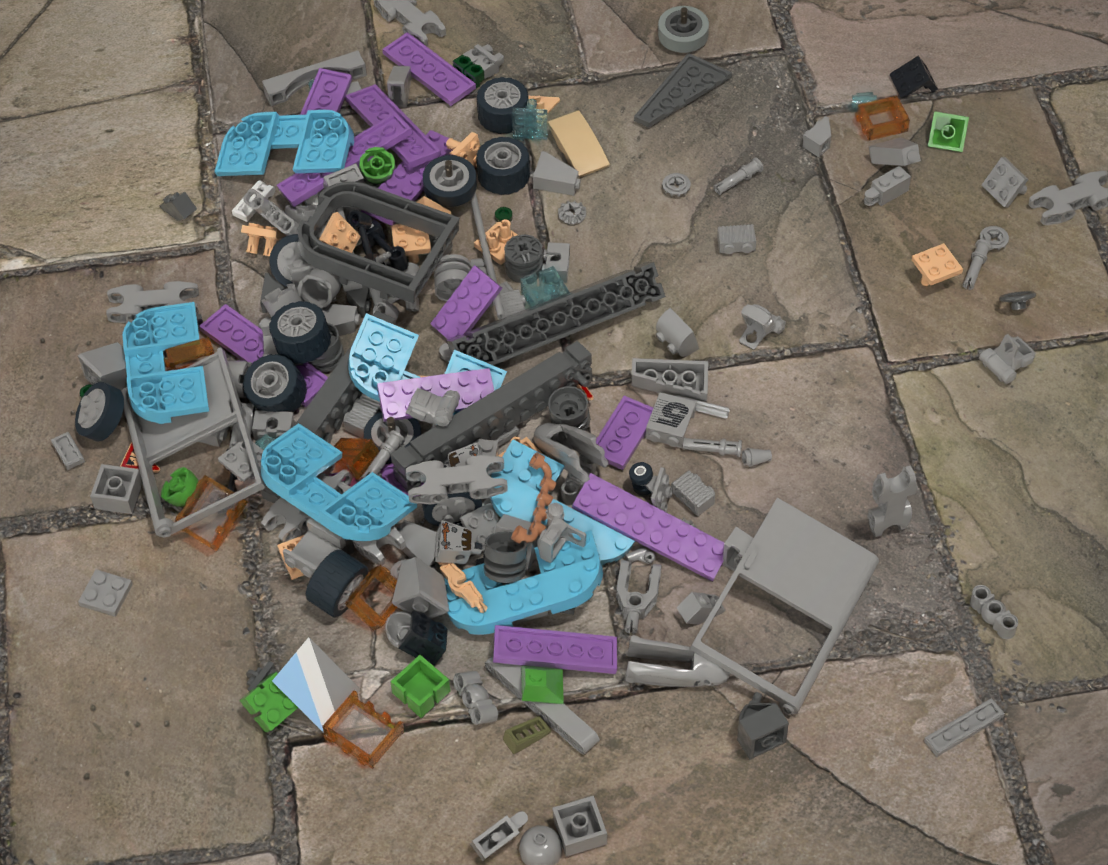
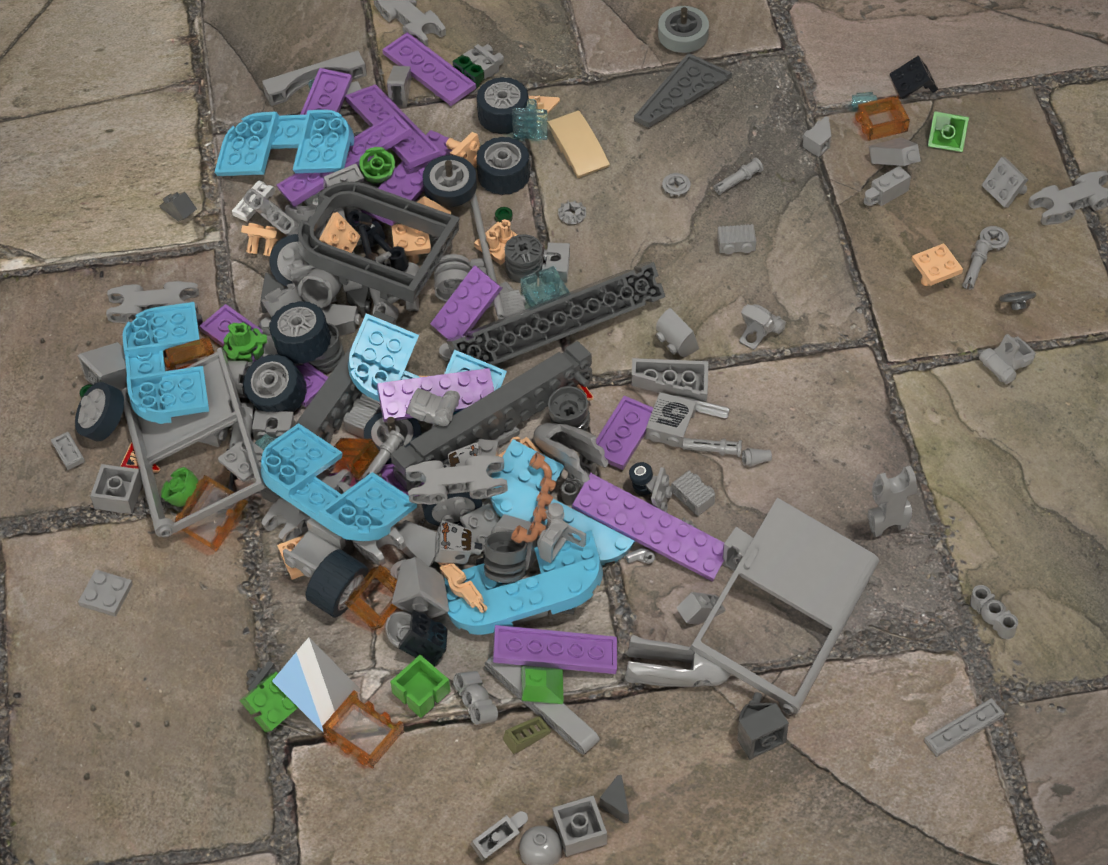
light grey slope [533,151,581,196] -> none
light grey piece [616,560,661,634] -> none
none -> bright green piece [223,322,267,363]
none -> dark grey slope [600,775,629,823]

